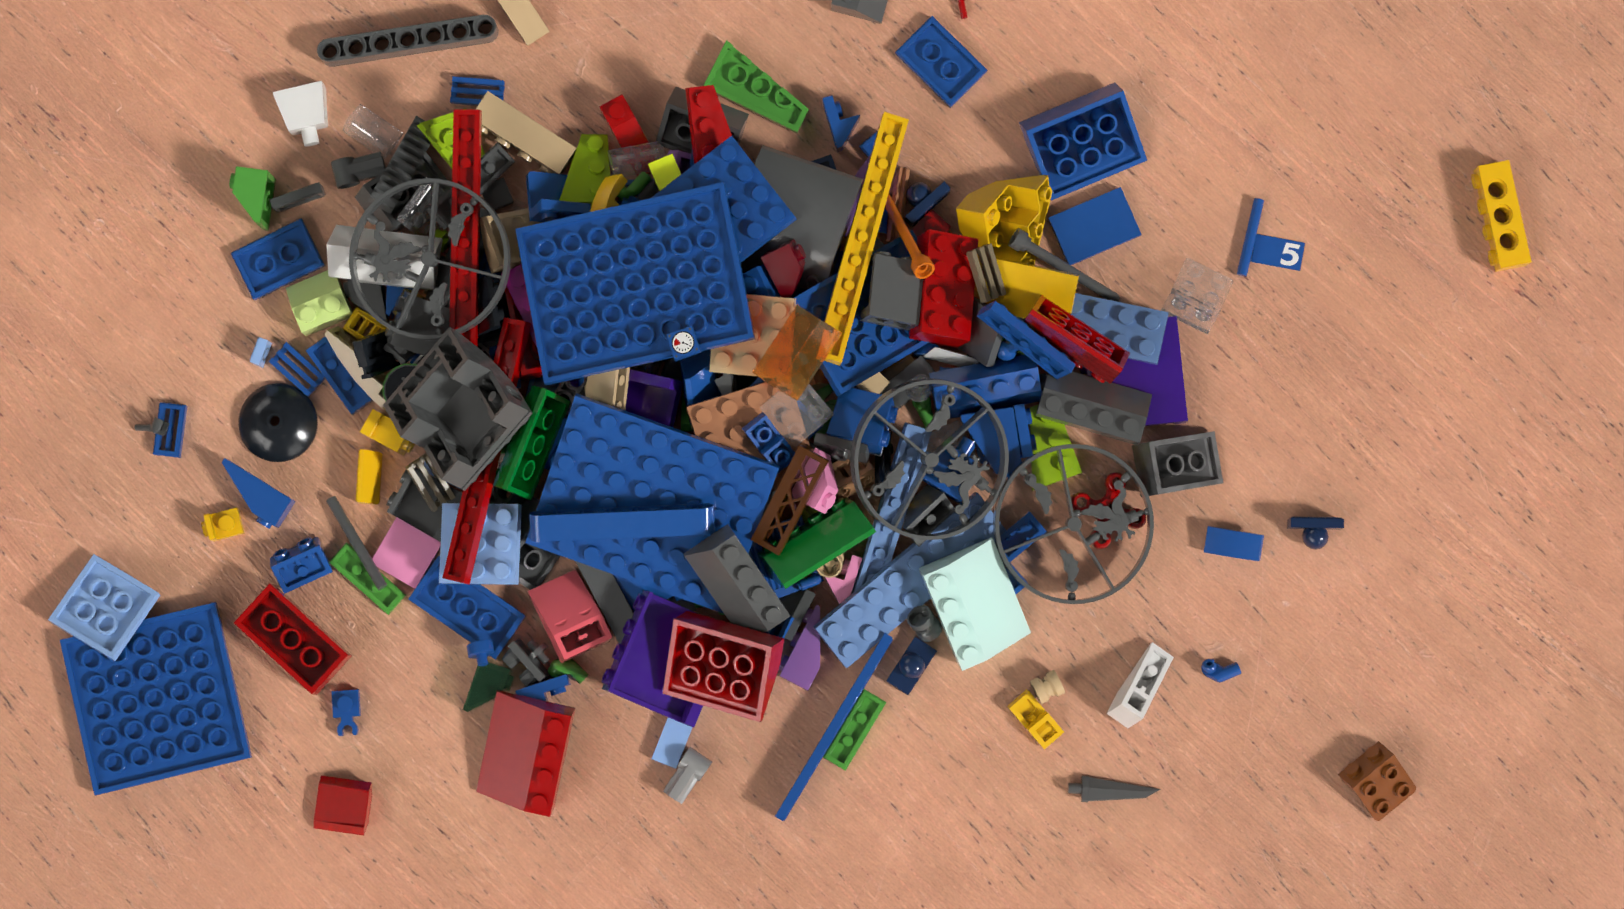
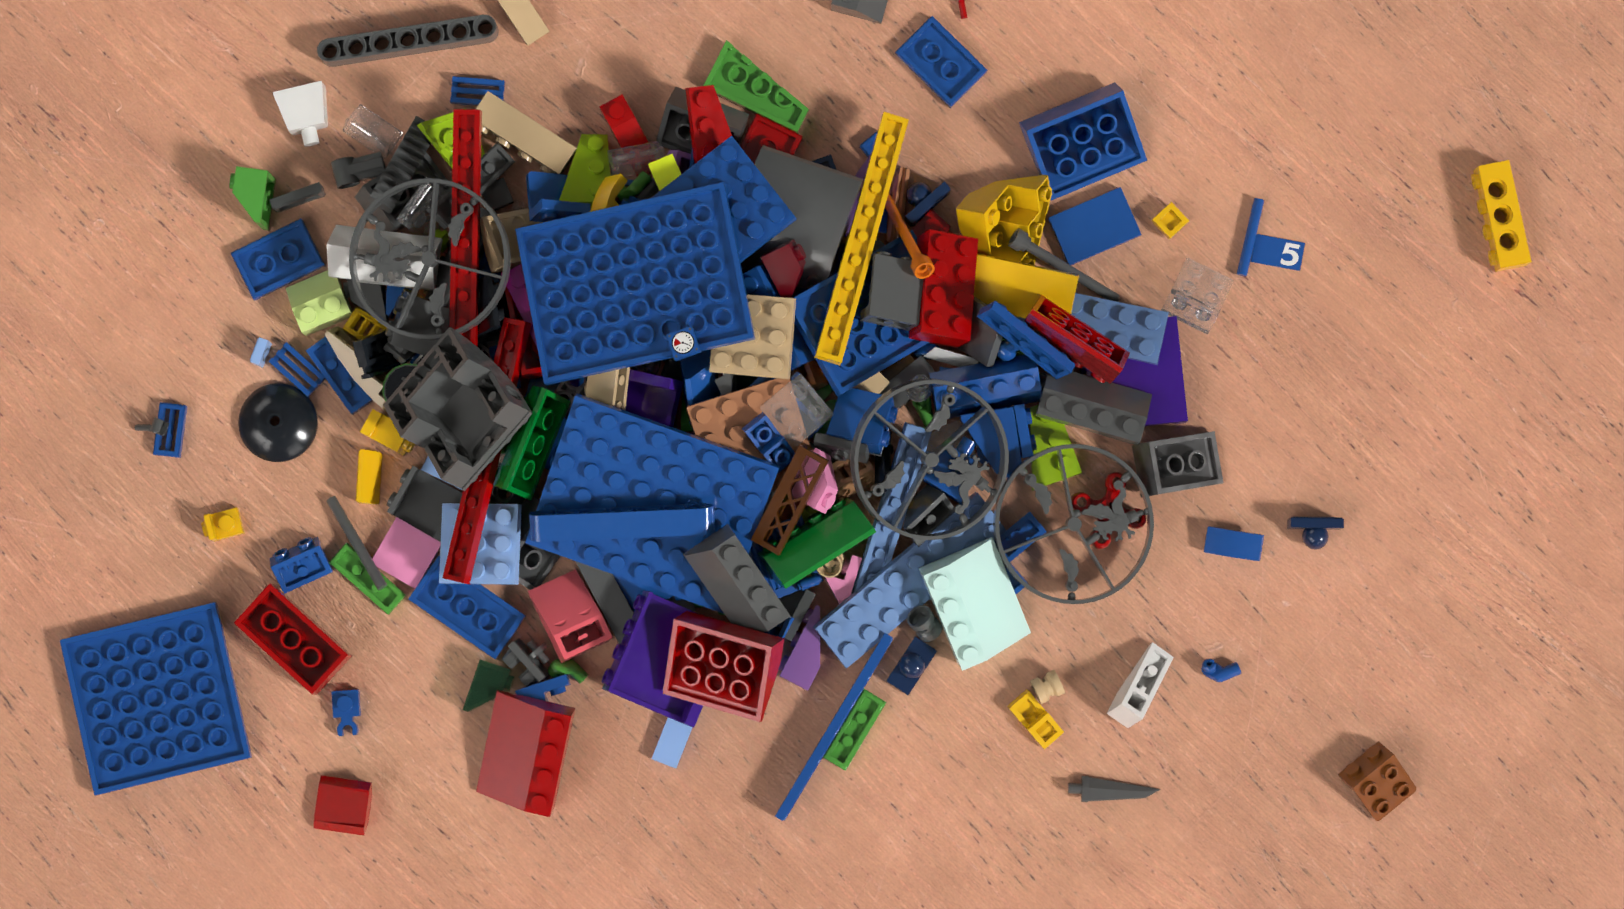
light blue plate [48,554,160,661] -> none
blue slope [222,458,296,529] -> none
dark tan tile [405,453,455,512] -> none
blue tile [466,640,494,666] -> none
light grey piece [663,747,712,804] -> none
clear orange slope [752,303,842,401] -> none
blue slope [822,95,860,153] -> none
dark tan tile [966,244,1006,303] -> none
none -> red tile [740,114,803,164]
none -> yellow plate [1152,202,1189,240]

